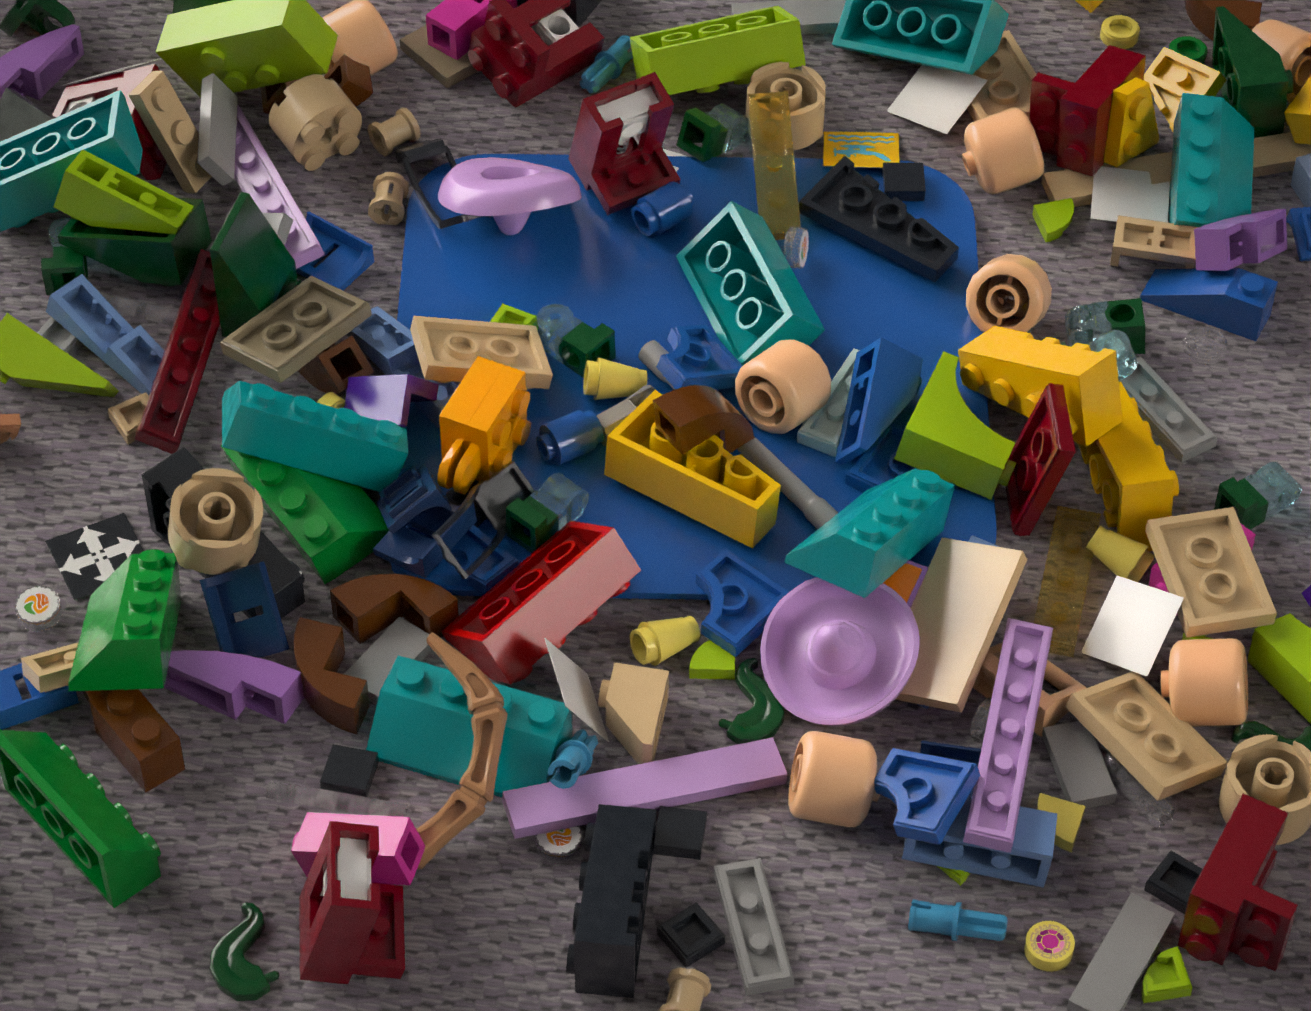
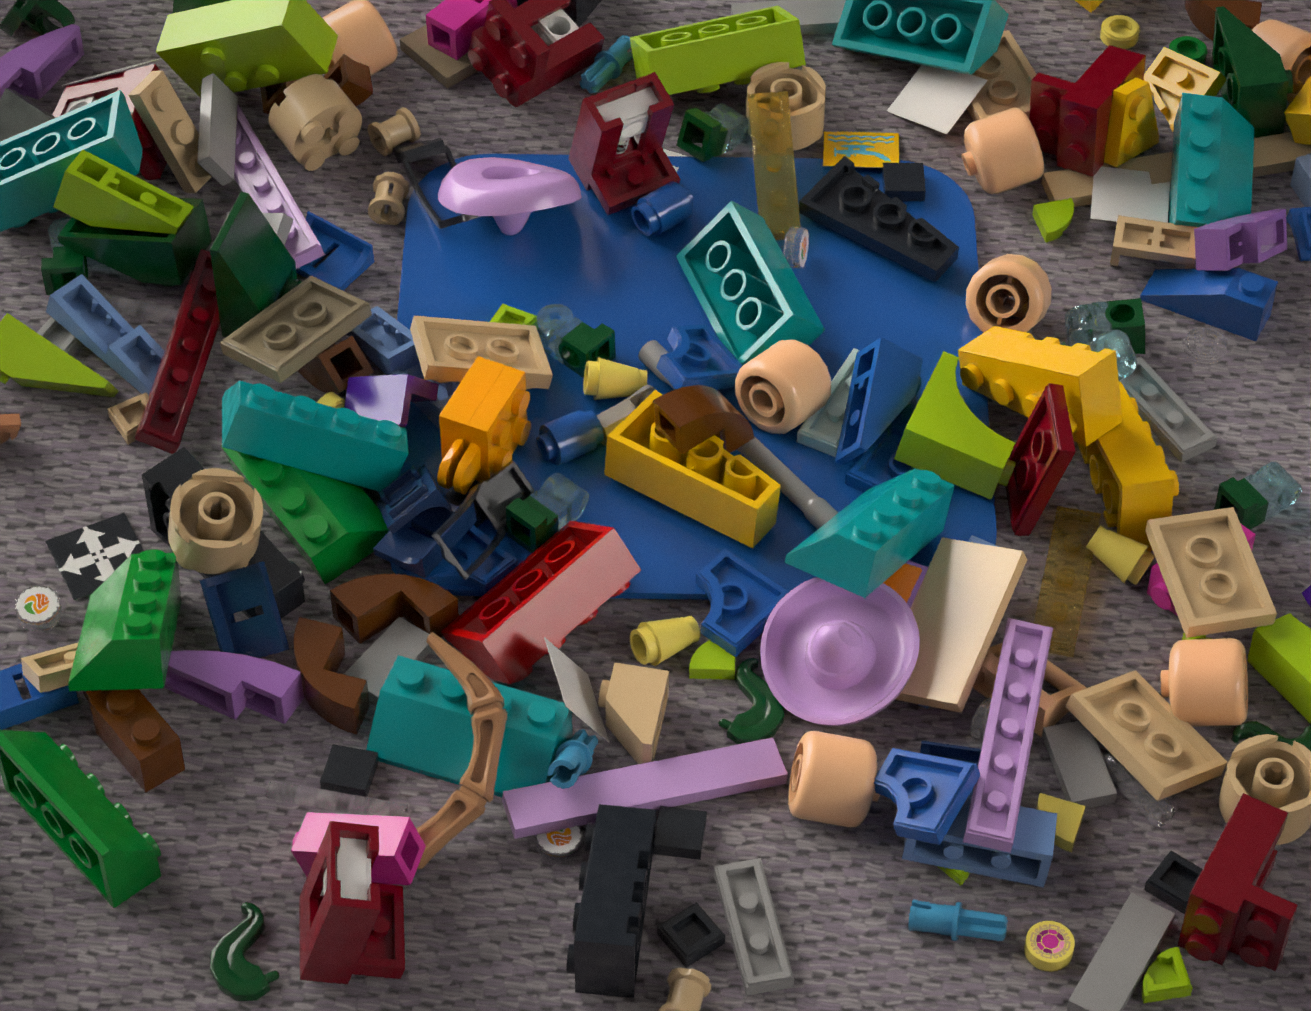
white sticker [1082,576,1184,676] -> none

